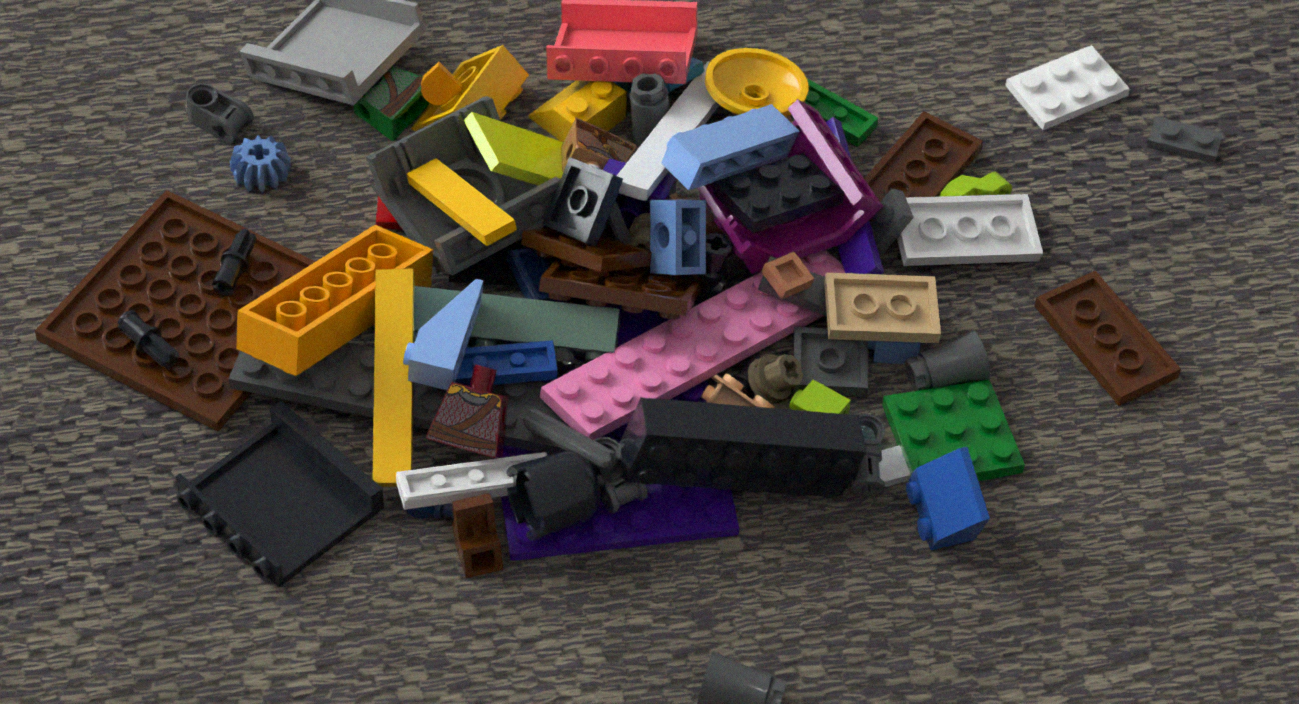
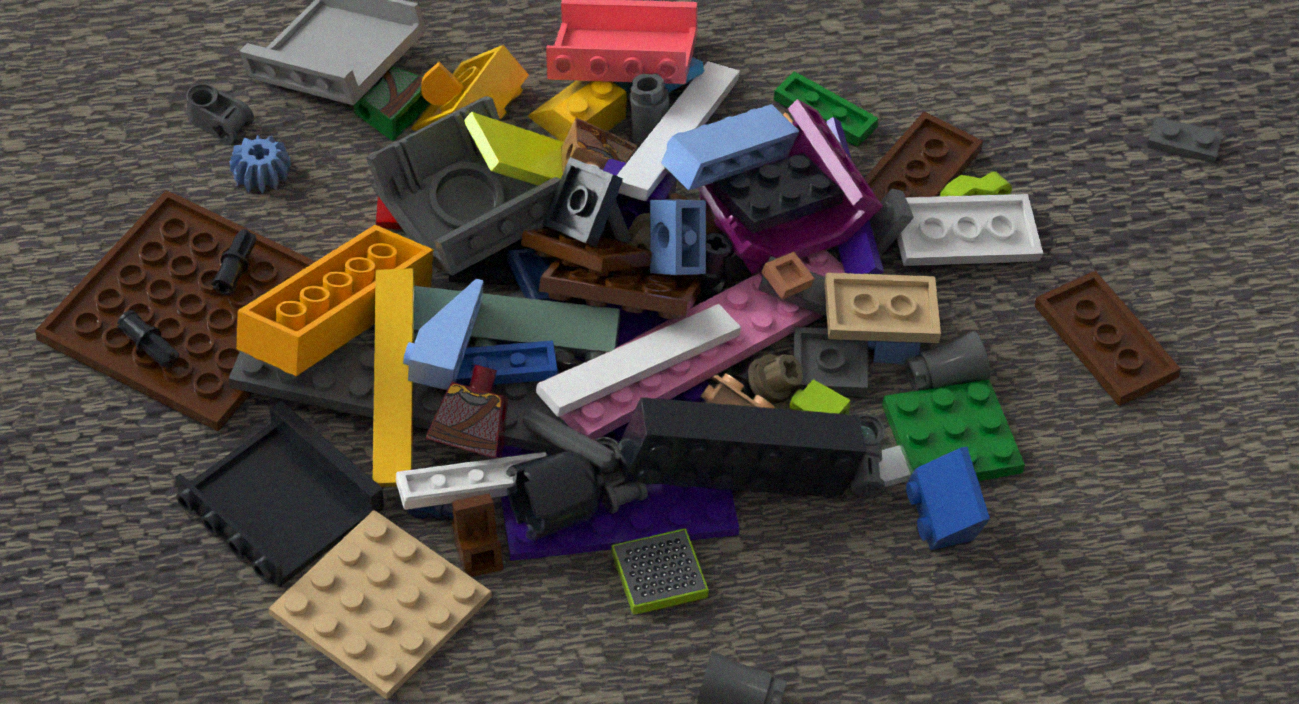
yellow tile [406,158,517,246] -> none
yellow dish [705,48,809,117] -> none
white plate [1006,45,1130,130] -> none
none -> tan plate [269,510,491,699]
none -> white tile [536,304,741,417]
none -> tile [611,528,709,615]

